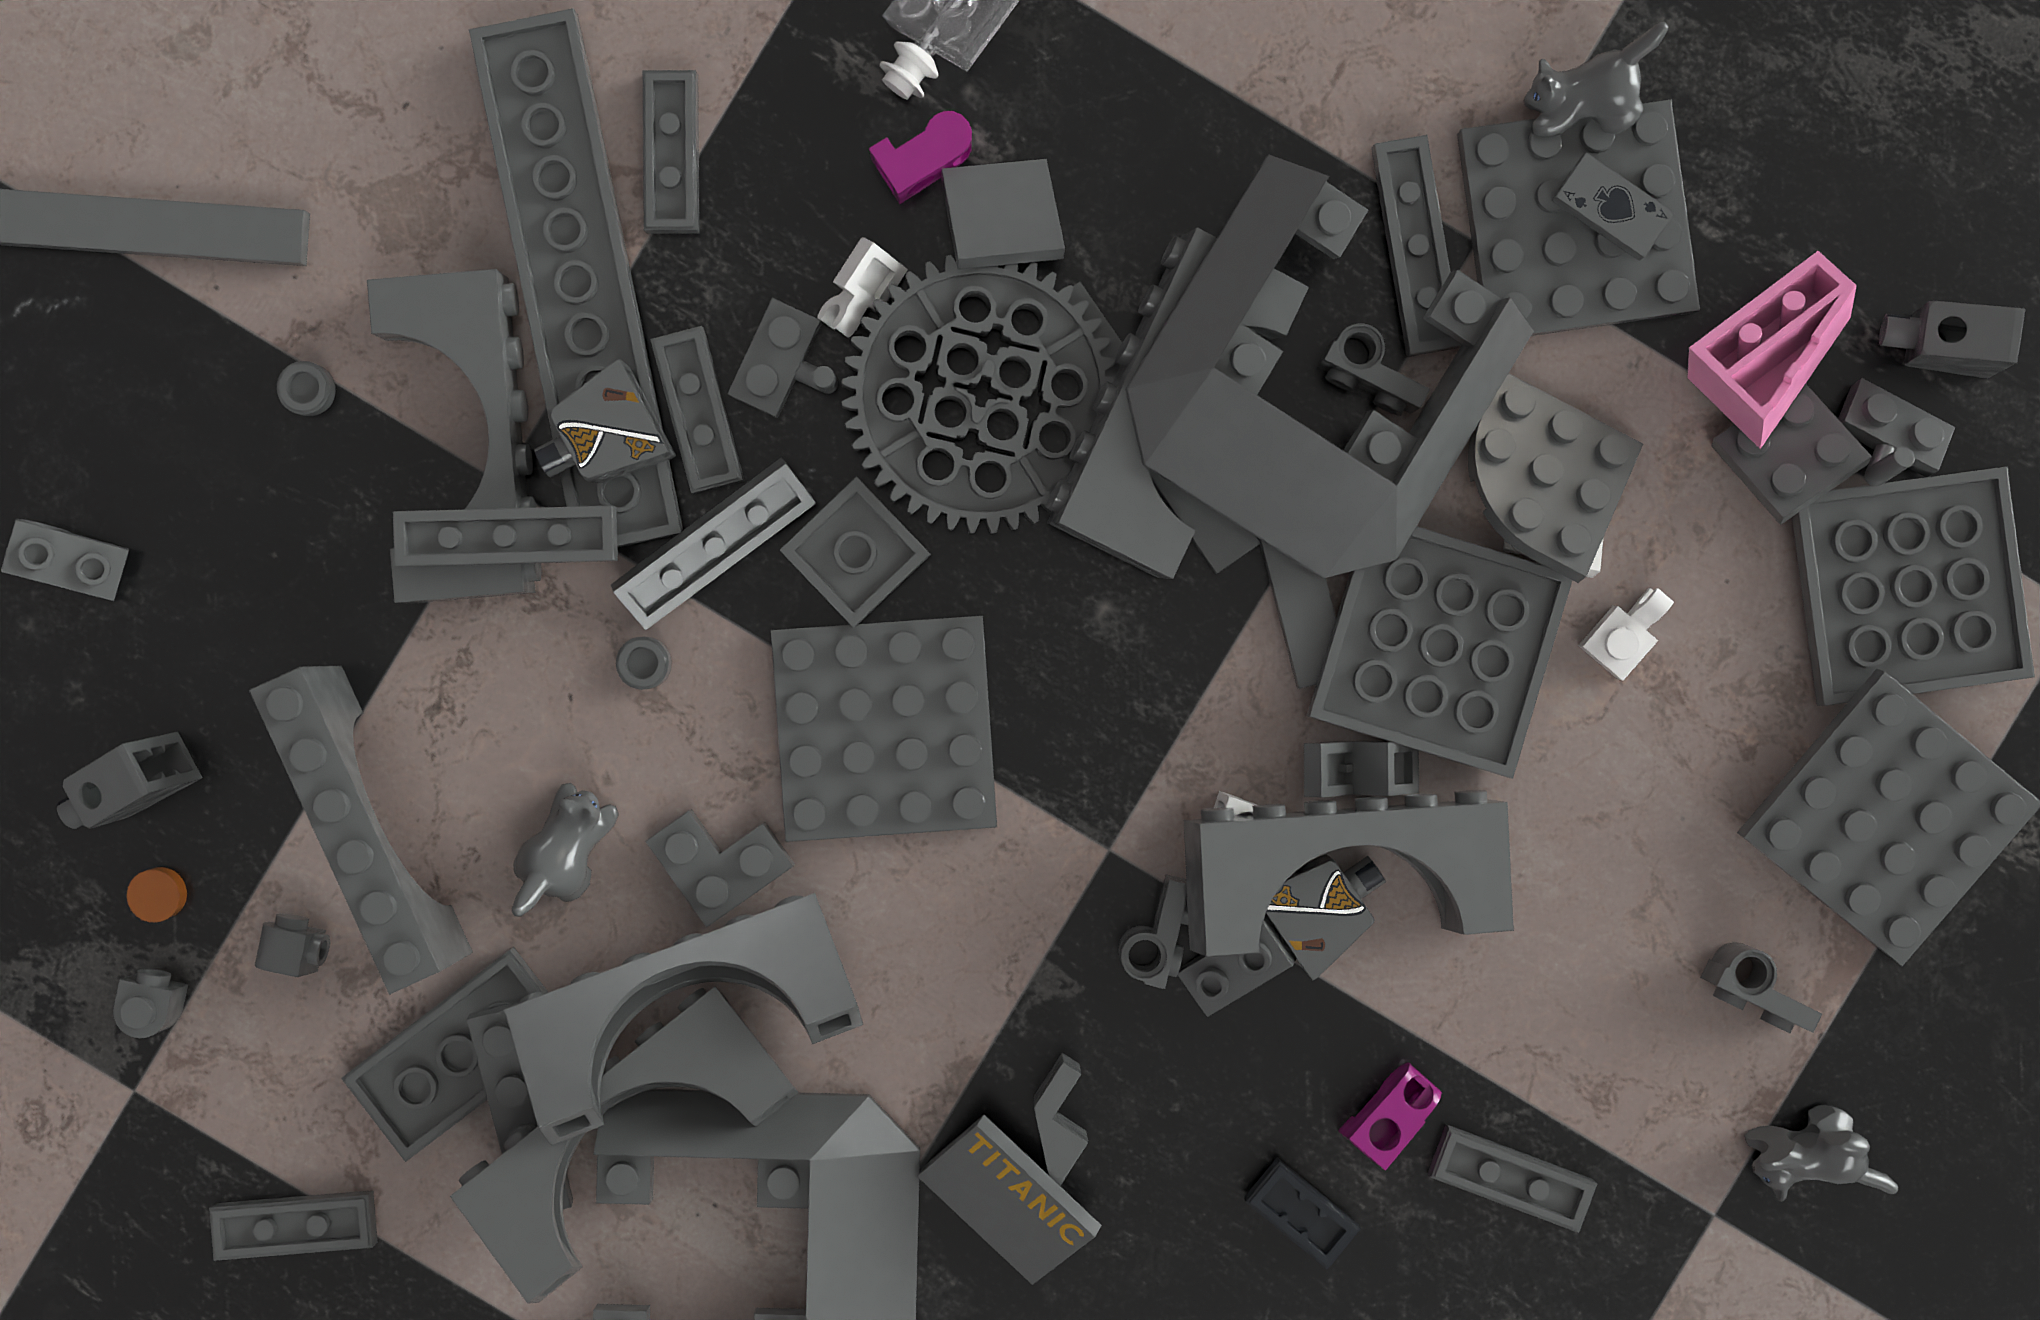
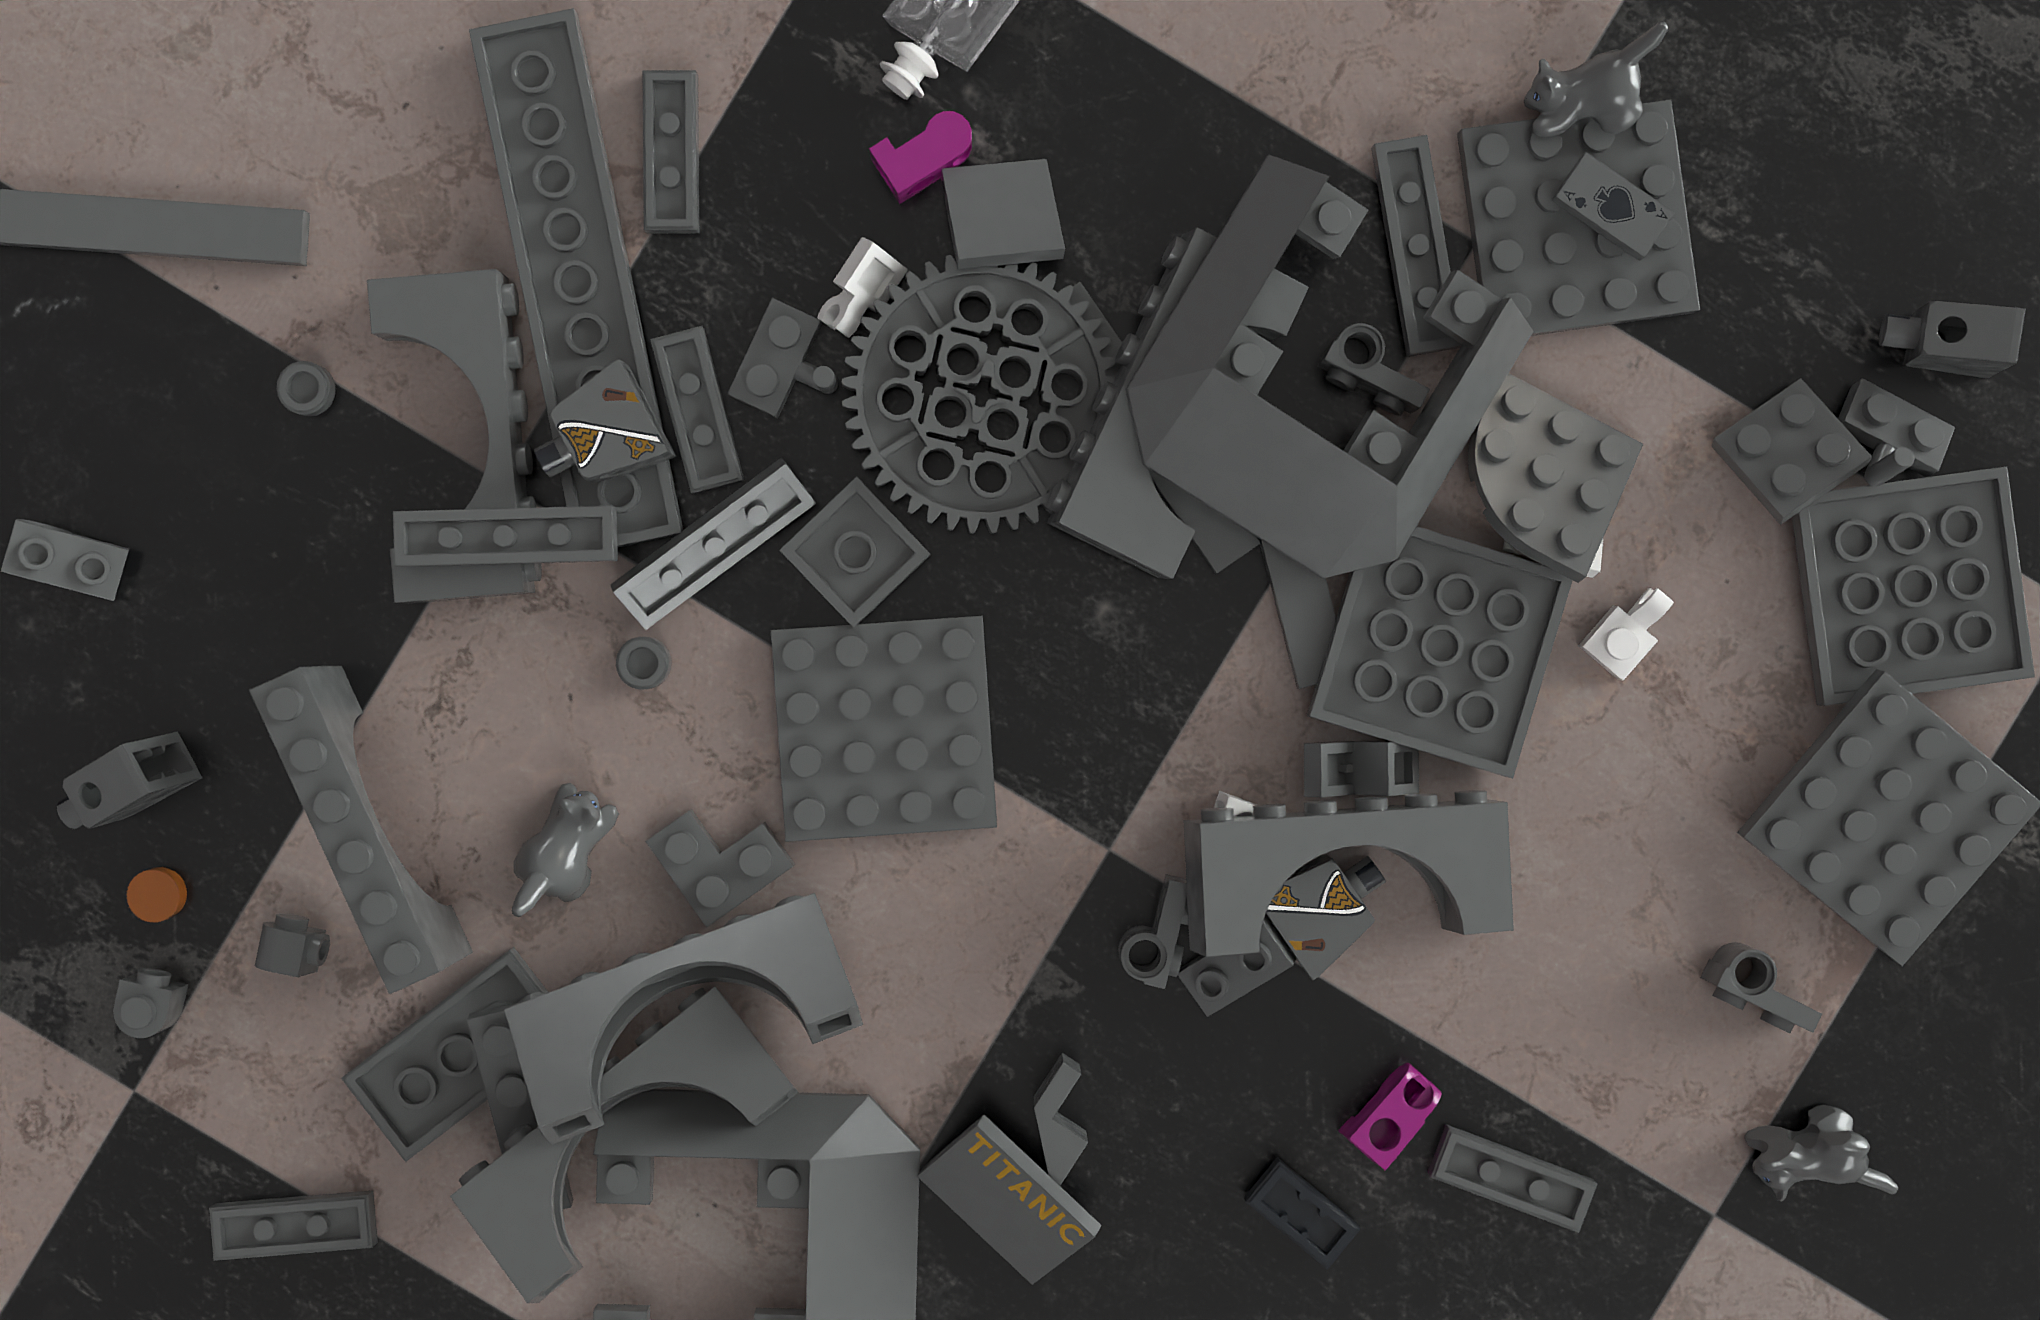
bright pink wedge [1688,251,1857,449] -> none

